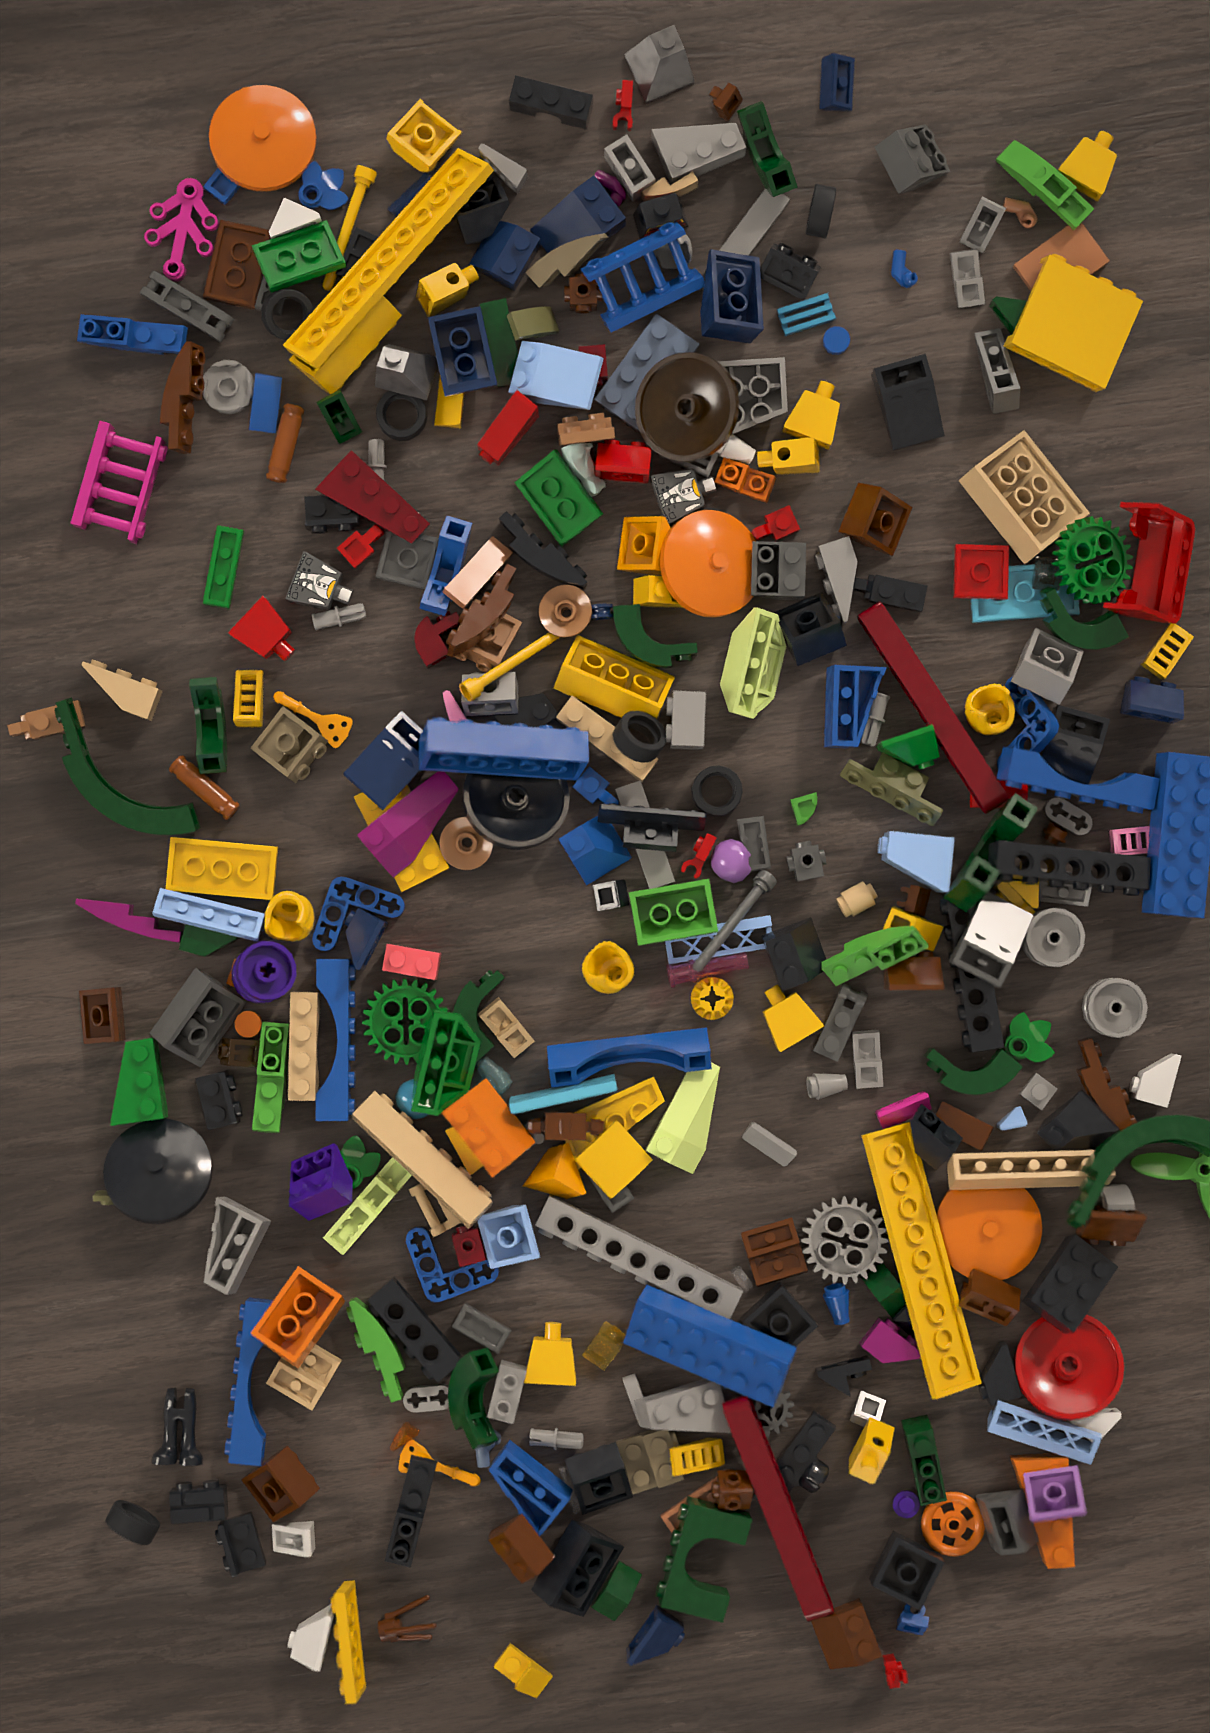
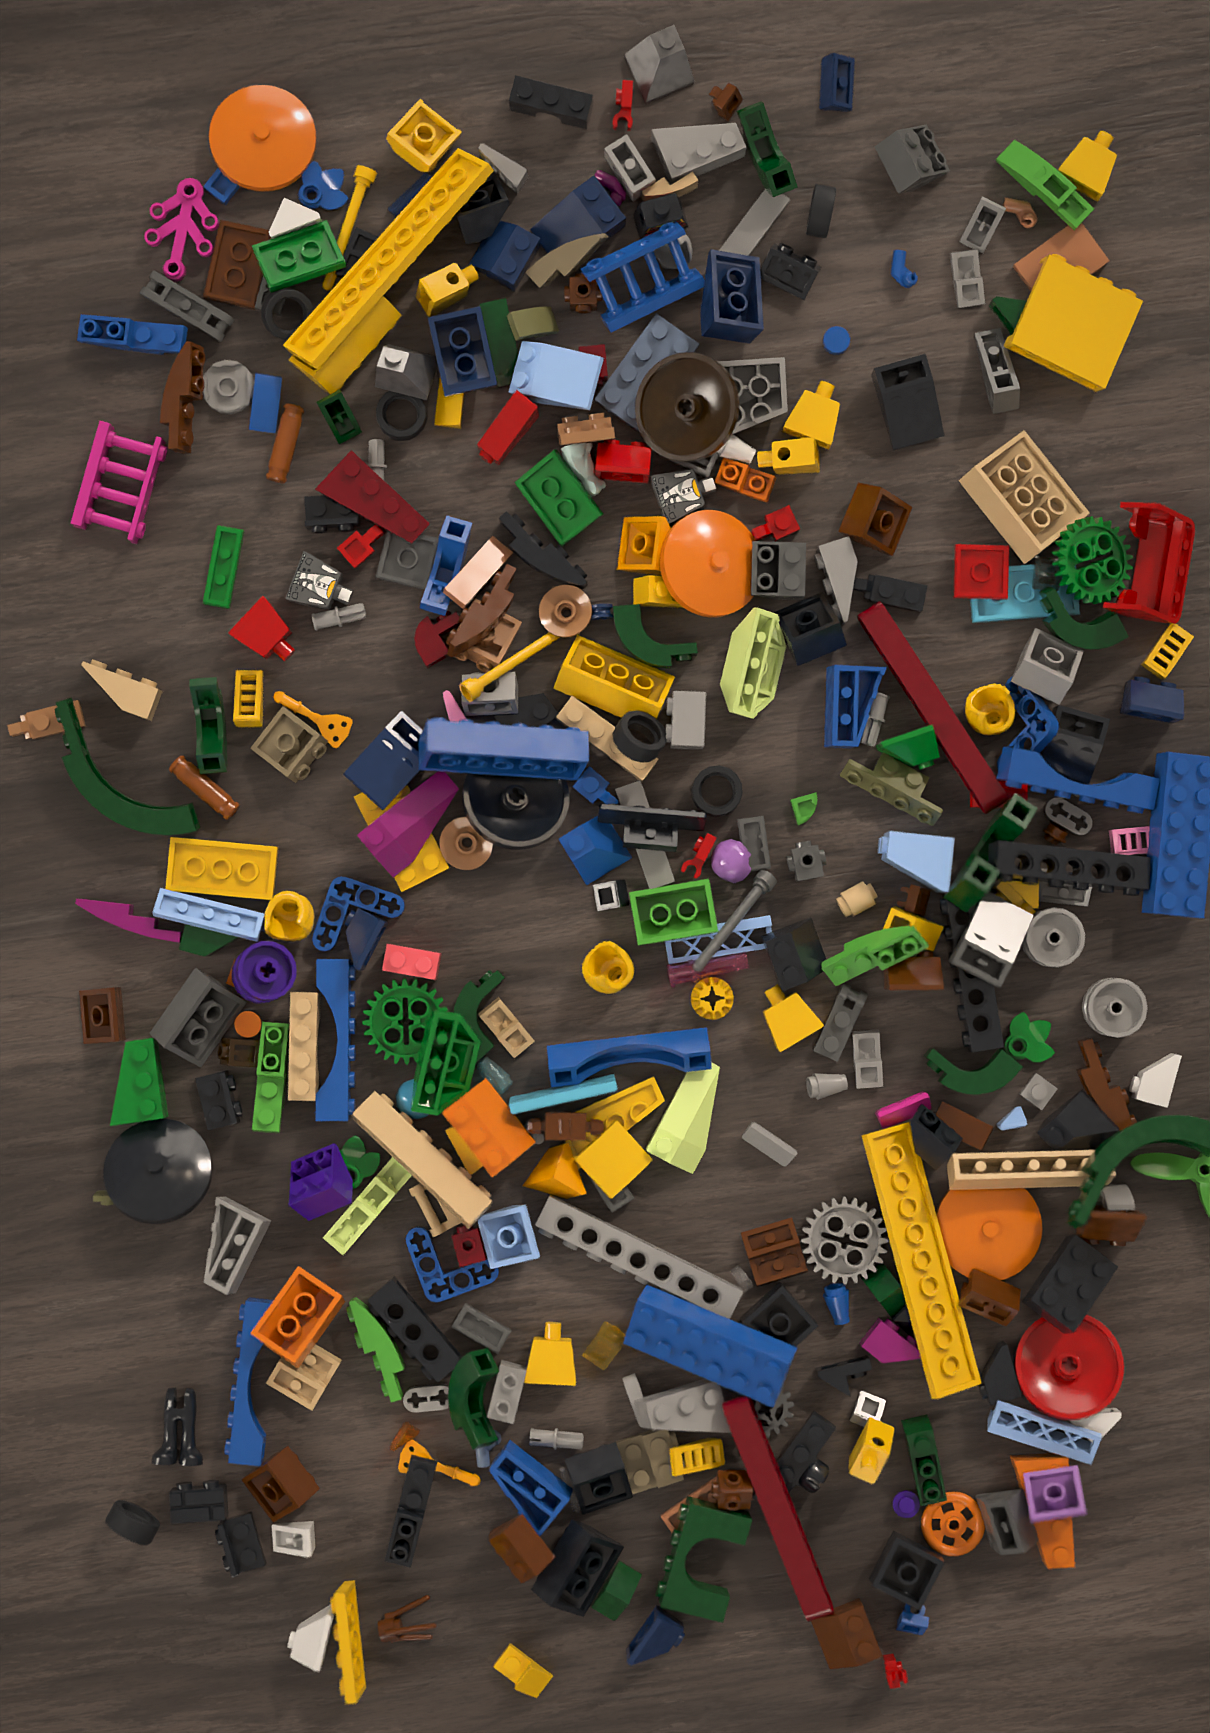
dark azure tile [777,293,836,336] -> none

